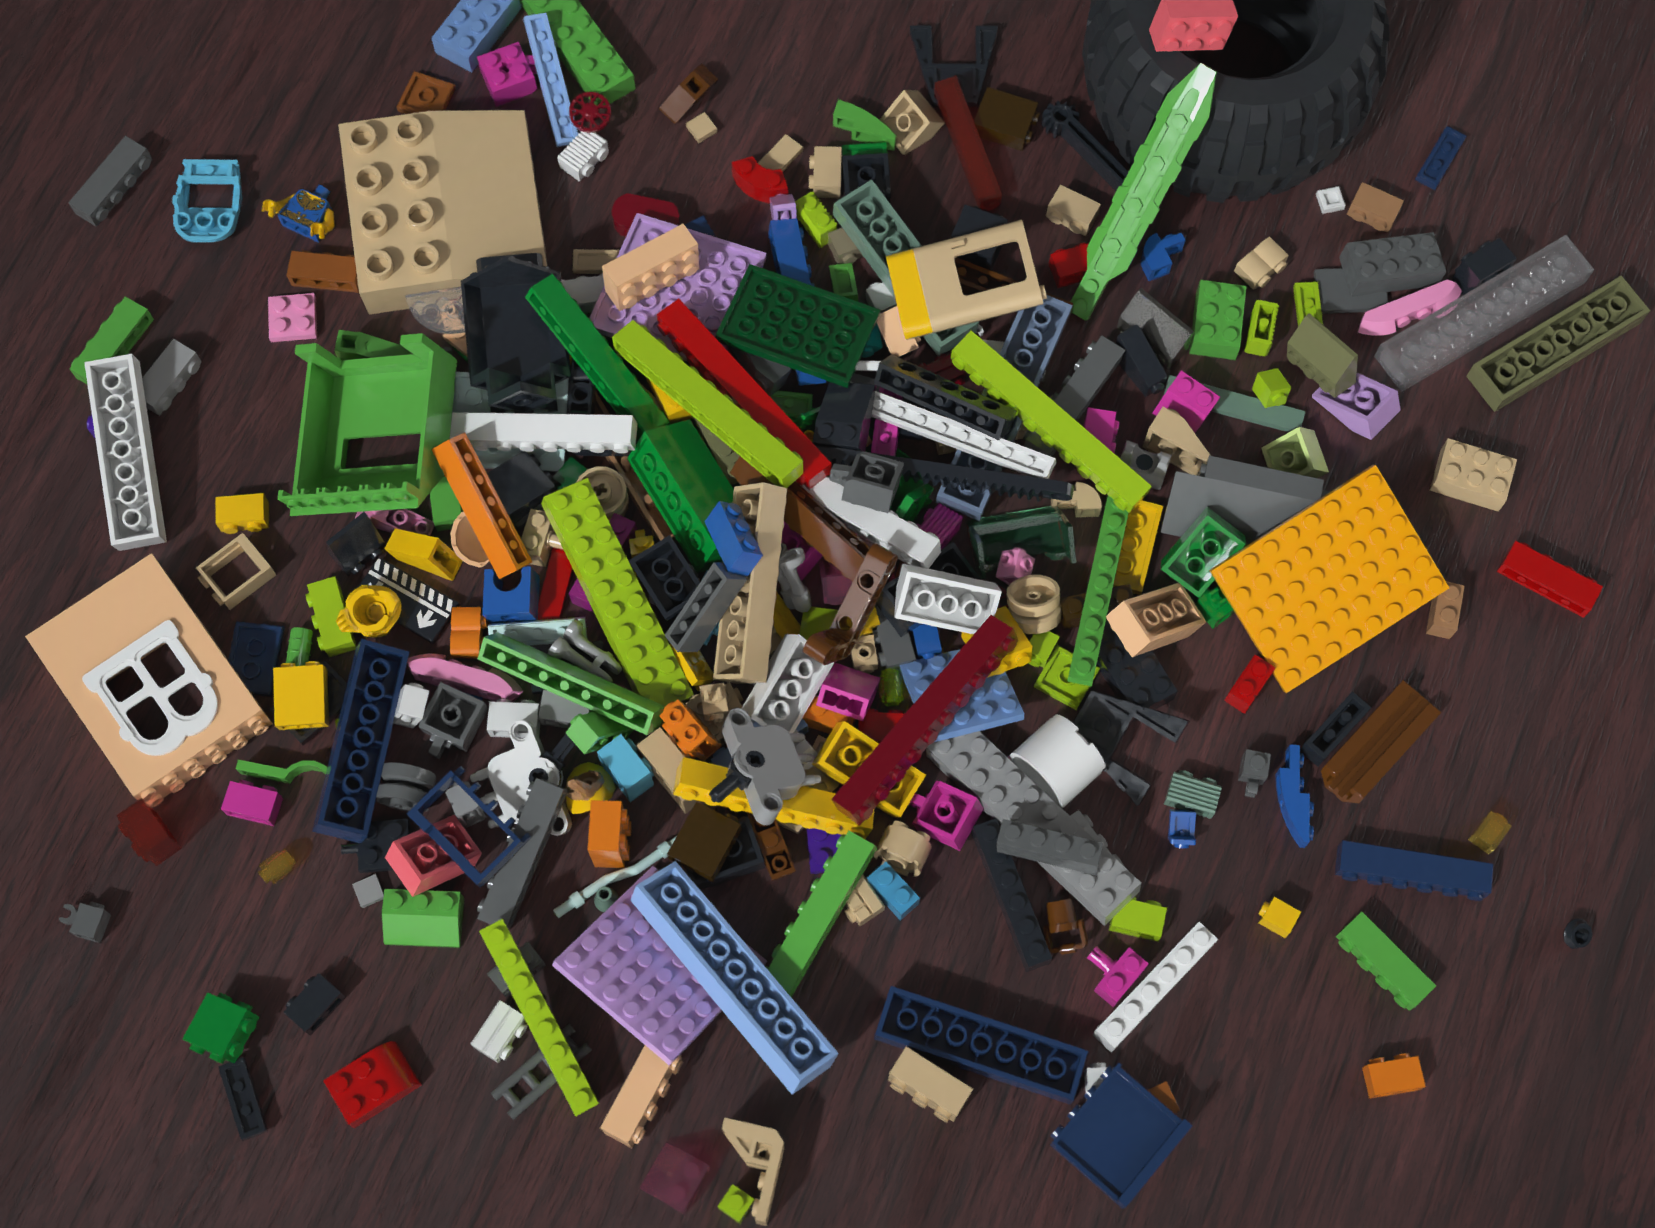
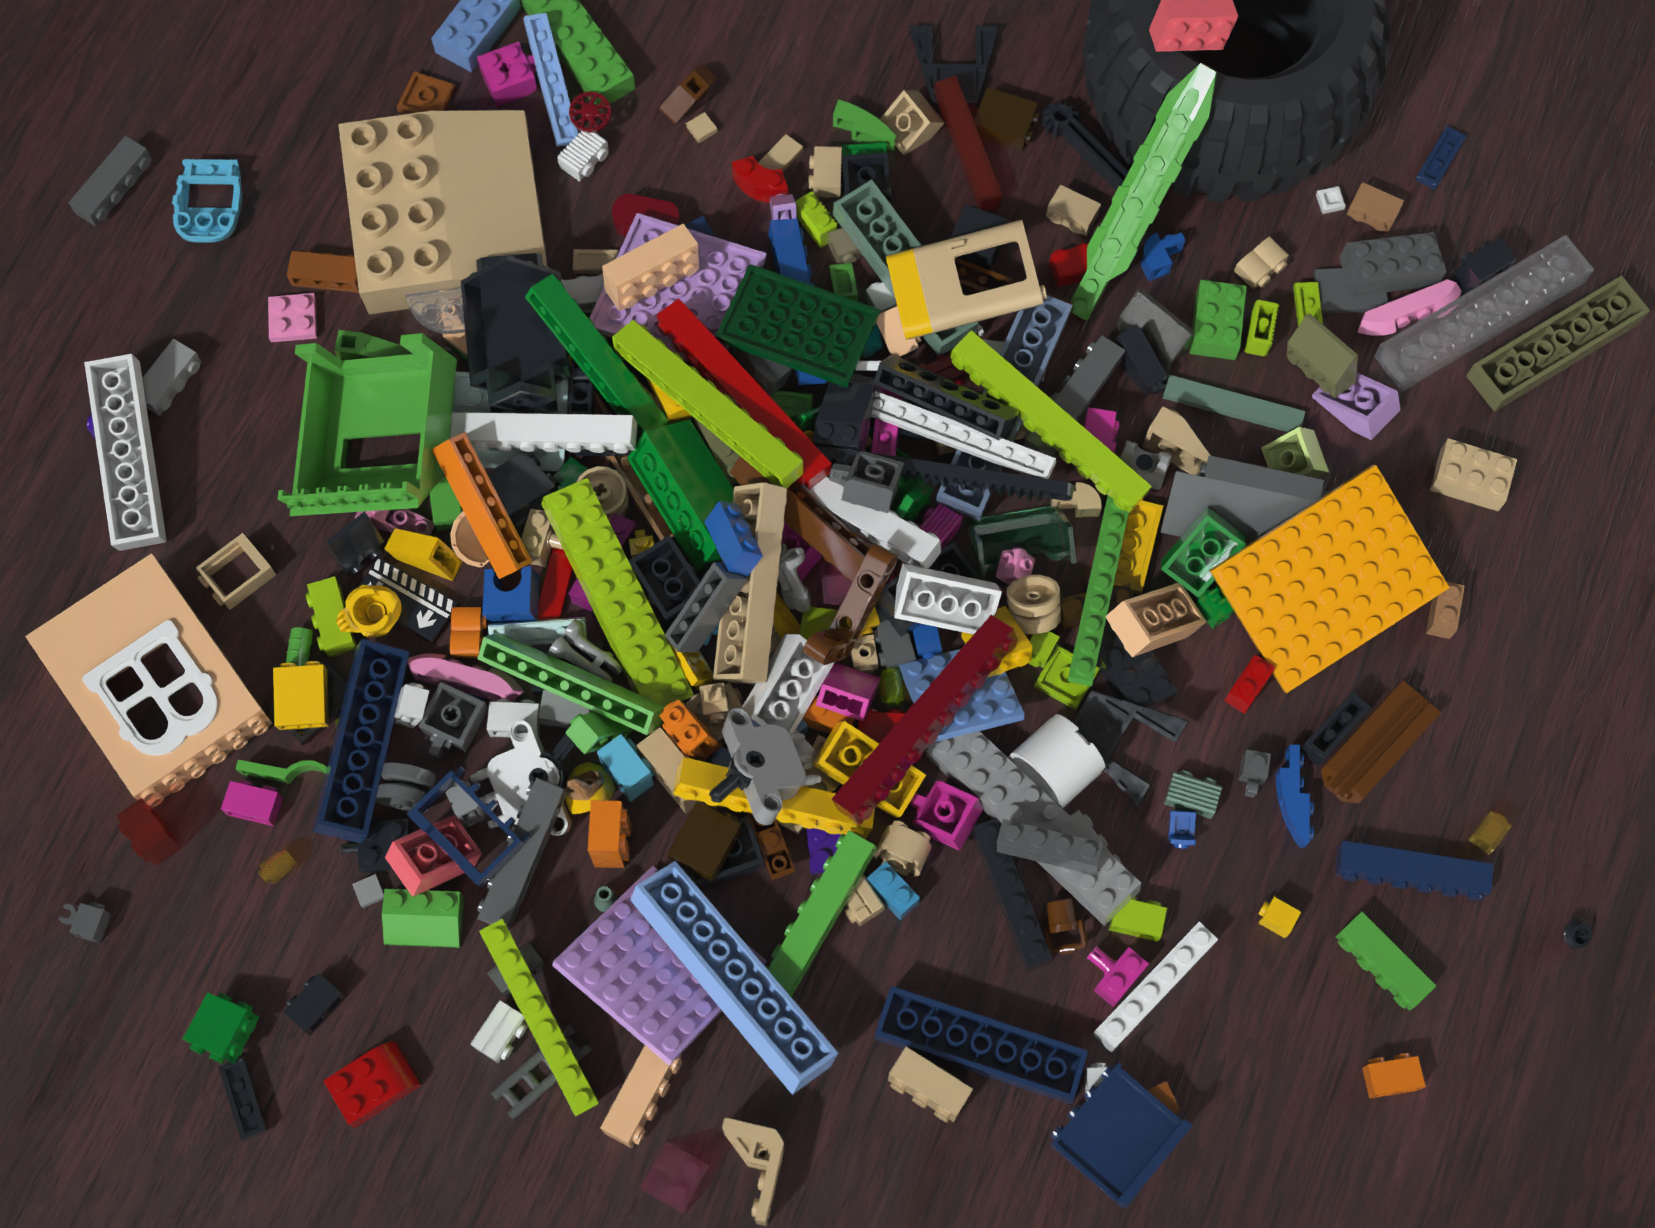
bright green brick [69,297,154,385] -> none
yellow piece [216,493,269,534] -> none
dark blue tile [228,622,285,697] -> none
torso [261,185,334,243] -> none
light aqua bar [553,836,677,918] -> none
lime brick [718,1184,754,1224] -> none
dark pink slope [1152,371,1220,433] -> none
lime brick [1252,368,1291,408] -> none
red brick [1497,540,1603,618] -> none

